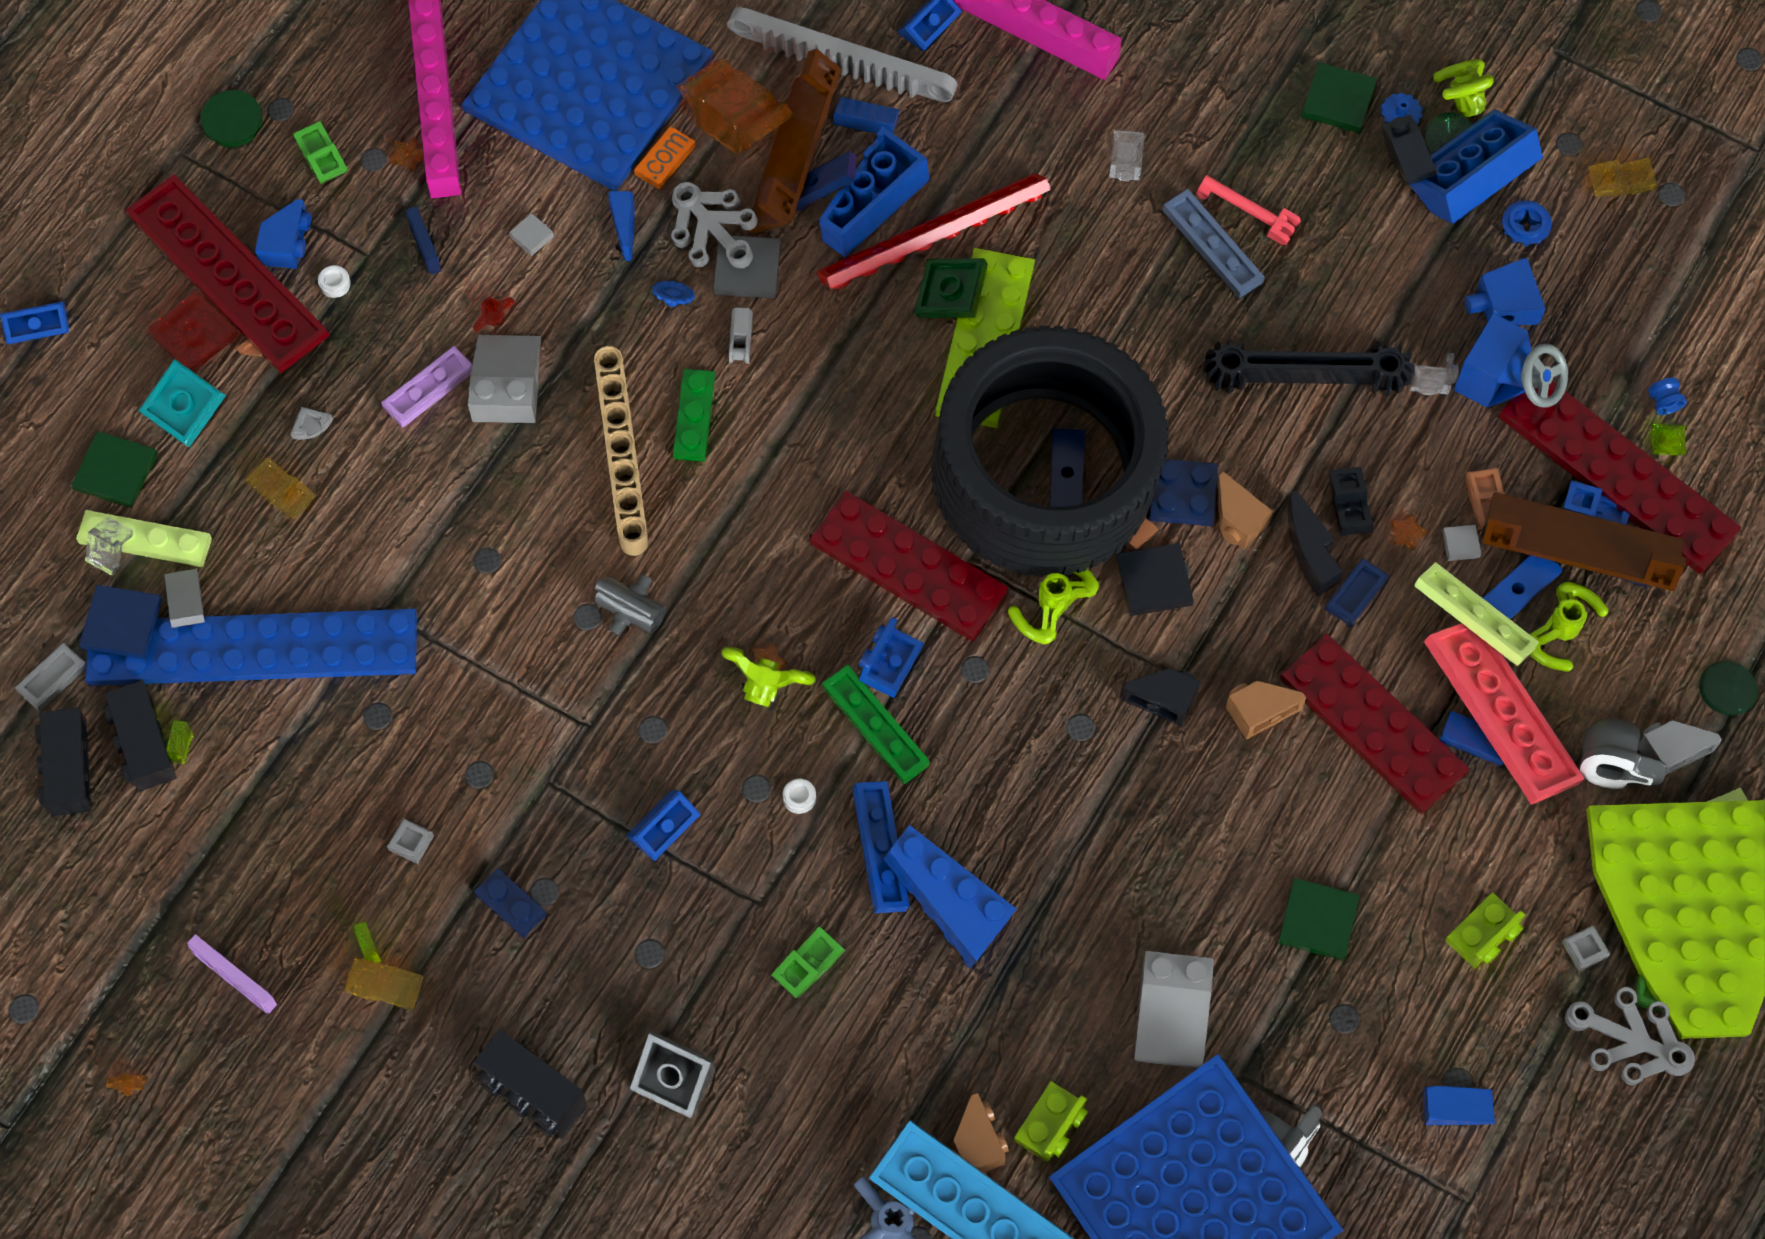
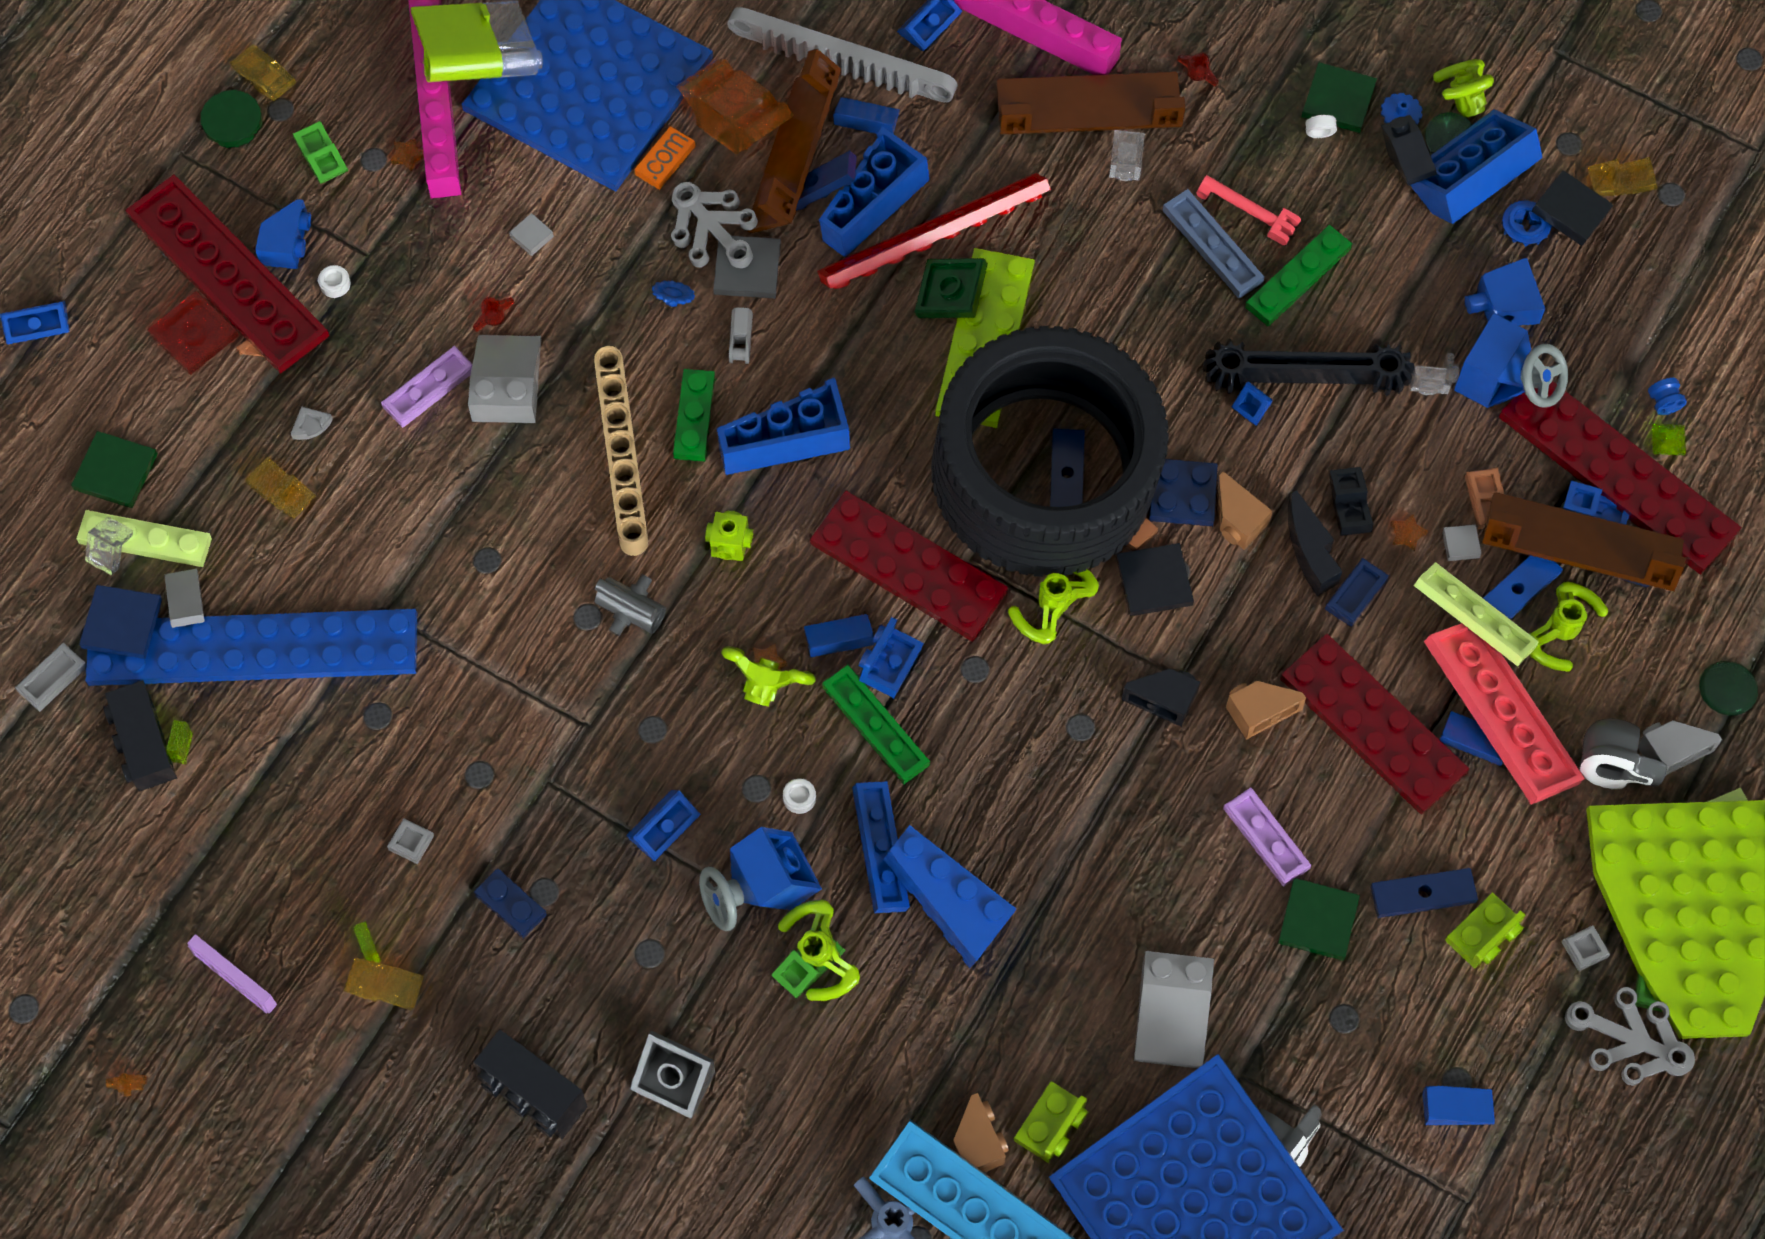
black brick [35,707,92,817] -> none
teal tile [138,359,226,447] -> none
dark blue tile [406,206,441,275] -> none
blue slope [608,191,635,261] -> none
none -> clear yellow slope [230,44,296,101]
none -> lime door [411,1,543,82]
none -> blue piece [699,827,822,931]
none -> lime brick [705,511,753,561]
none -> blue wedge [717,377,850,475]
none -> lime piece [778,900,860,1001]
none -> blue slope [804,614,874,658]
none -> reddish brown bracket [997,72,1185,134]
none -> clear red piece [1177,53,1219,87]
none -> lavender tile [1223,787,1312,887]
none -> blue slope [1231,382,1273,426]
none -> green plate [1245,224,1353,327]
none -> white tile [1305,115,1337,138]
none -> dark blue tile [1370,868,1478,918]
none -> black tile [1531,170,1614,246]

